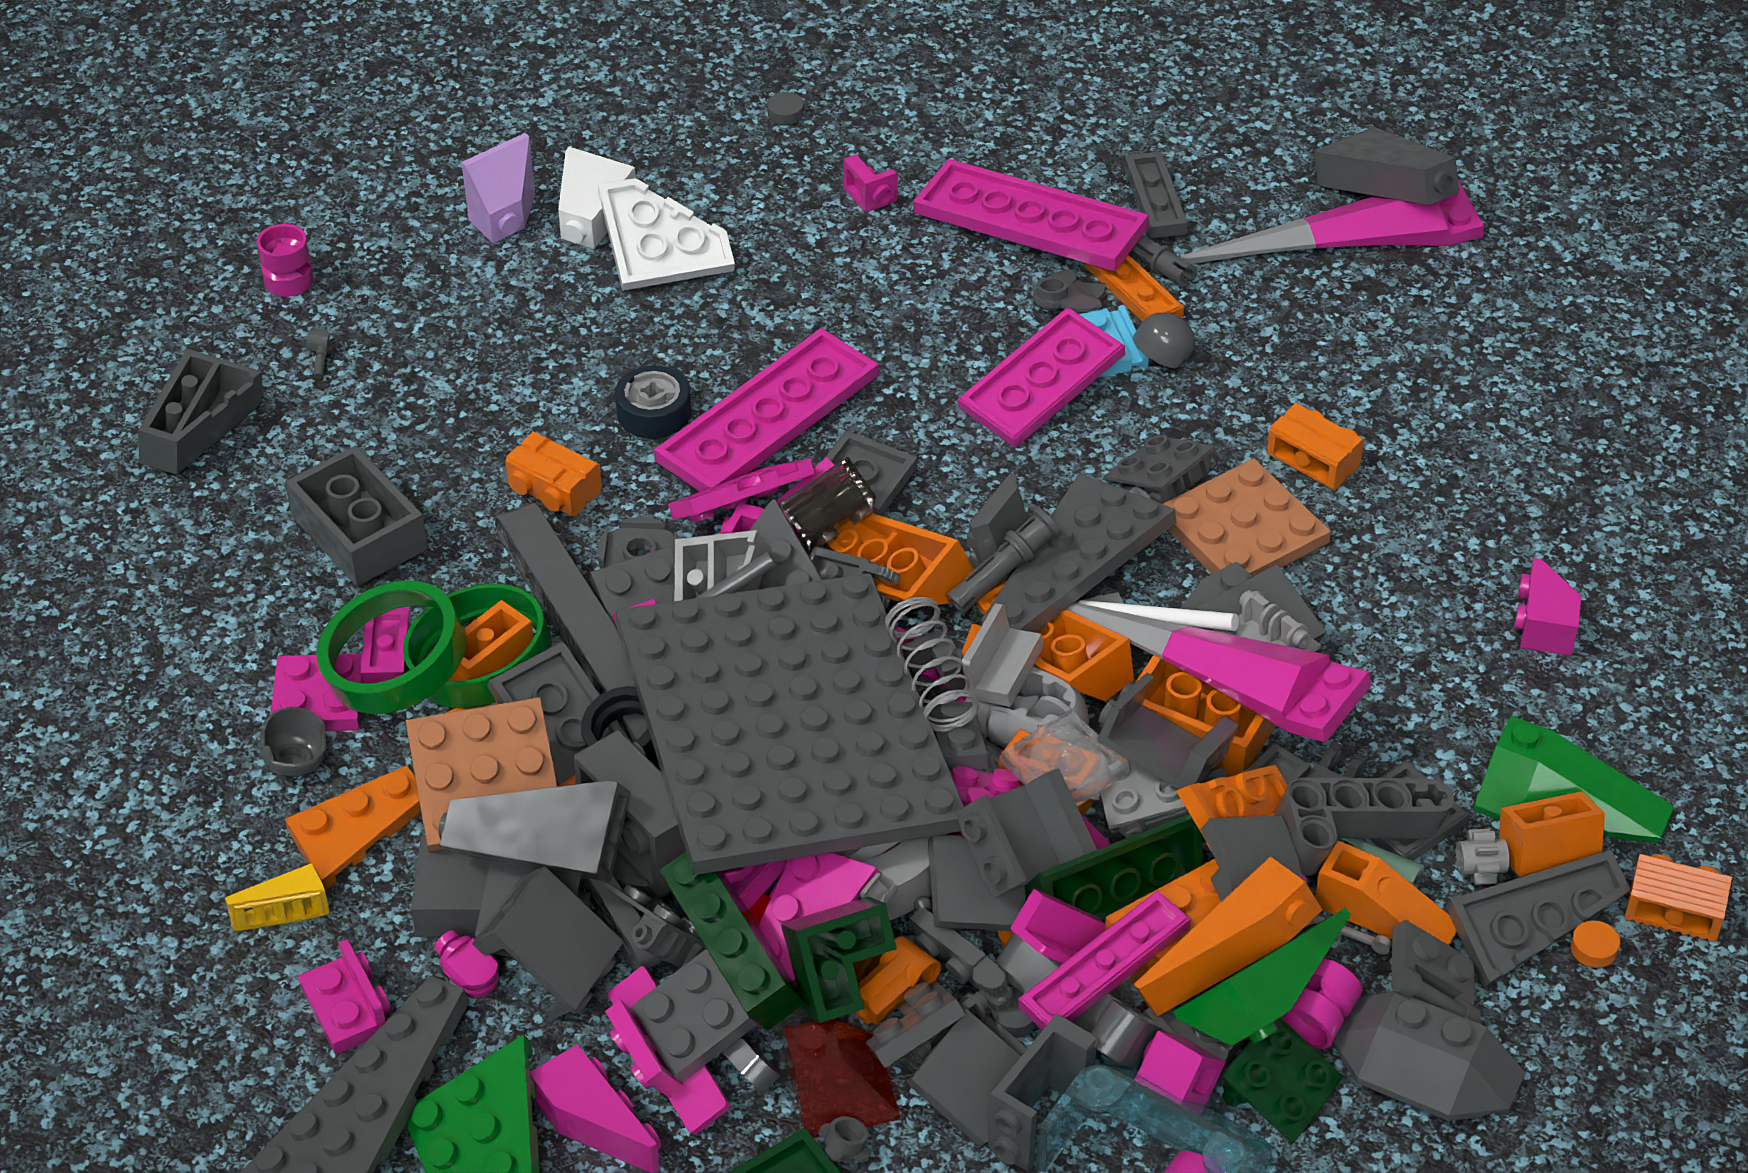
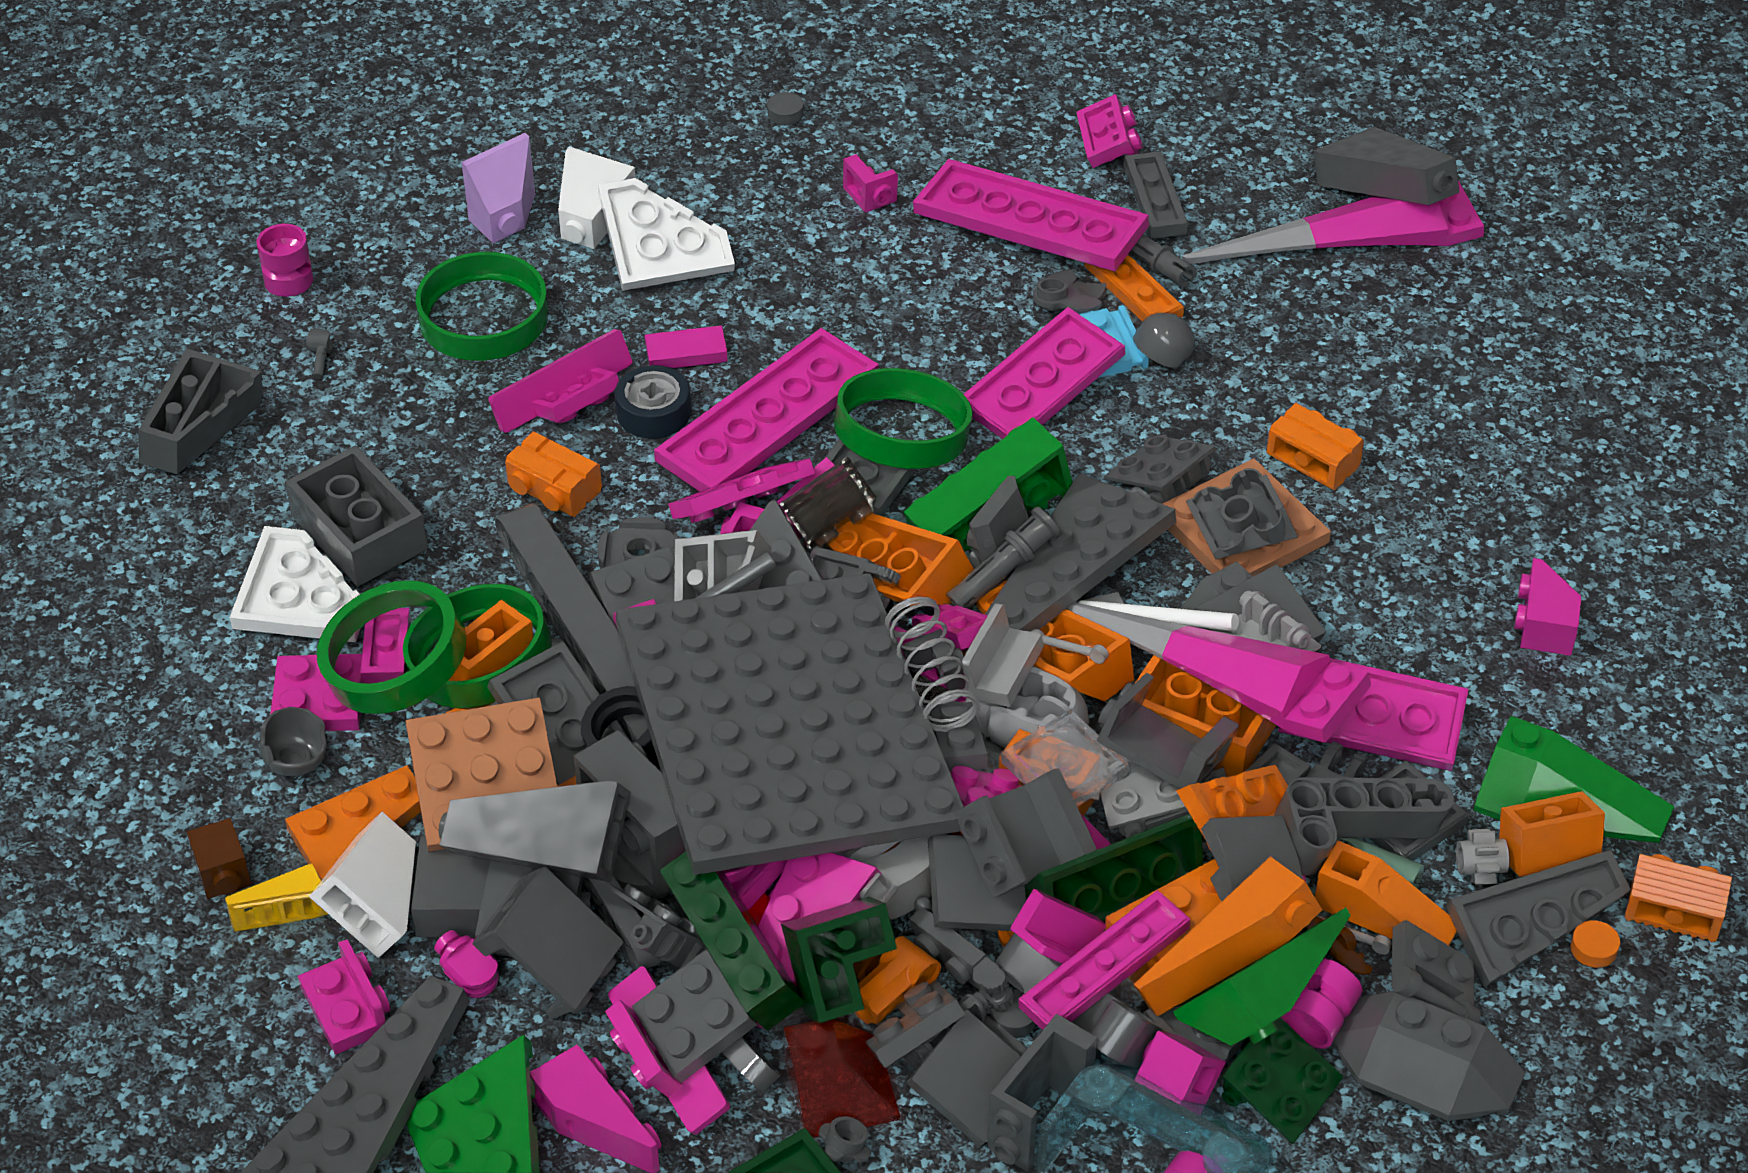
none -> reddish brown brick [186,818,251,899]
none -> white plate [229,526,361,642]
none -> white slope [309,812,416,958]
none -> green piece [416,252,548,361]
none -> dark pink bracket [488,329,632,433]
none -> dark pink tile [645,326,728,368]
none -> green piece [834,368,972,469]
none -> green wedge [903,417,1073,552]
none -> dark pink hinge [911,604,988,652]
none -> light grey hinge [1030,629,1109,664]
none -> dark pink bracket [1076,94,1143,168]
none -> dark grey slope [1186,468,1298,559]
none -> dark pink tile [1278,658,1468,771]
none -> reddish brown piece [1304,916,1373,975]

